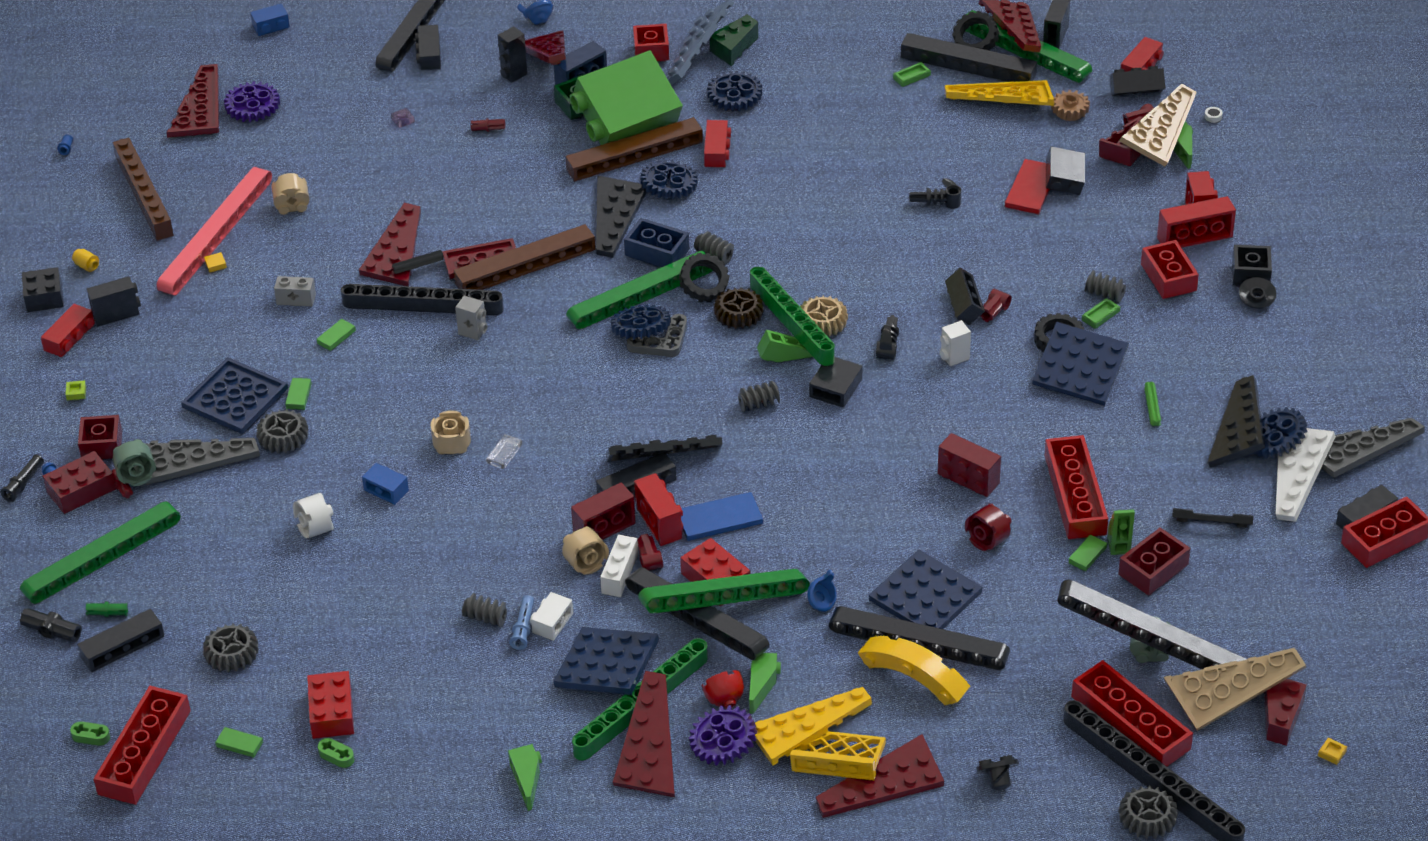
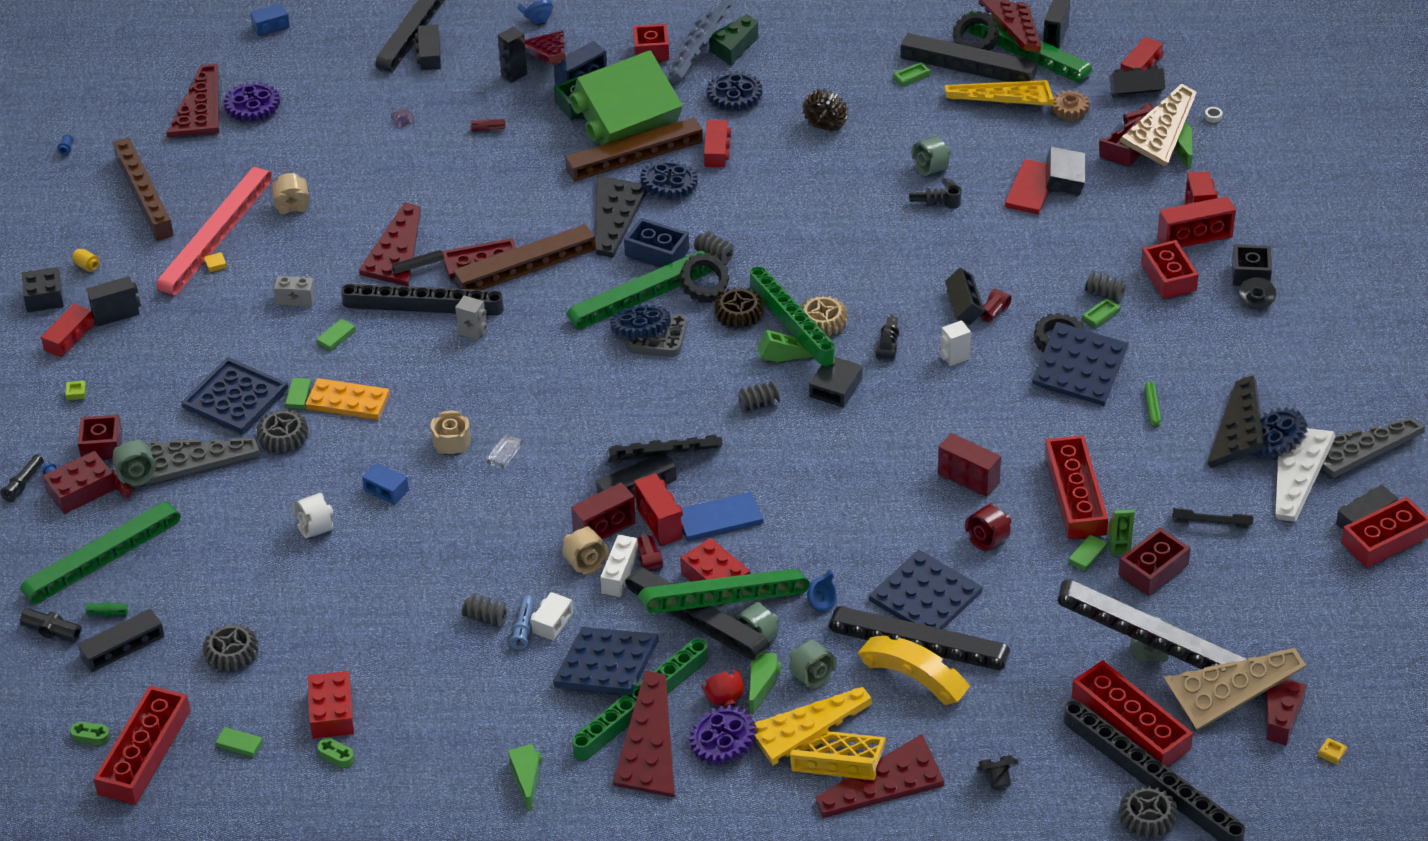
none -> light orange plate [306,378,390,420]
none -> sand green brick [734,602,779,643]
none -> sand green brick [789,639,837,689]
none -> dark brown gear [802,88,849,132]
none -> sand green brick [911,136,951,176]

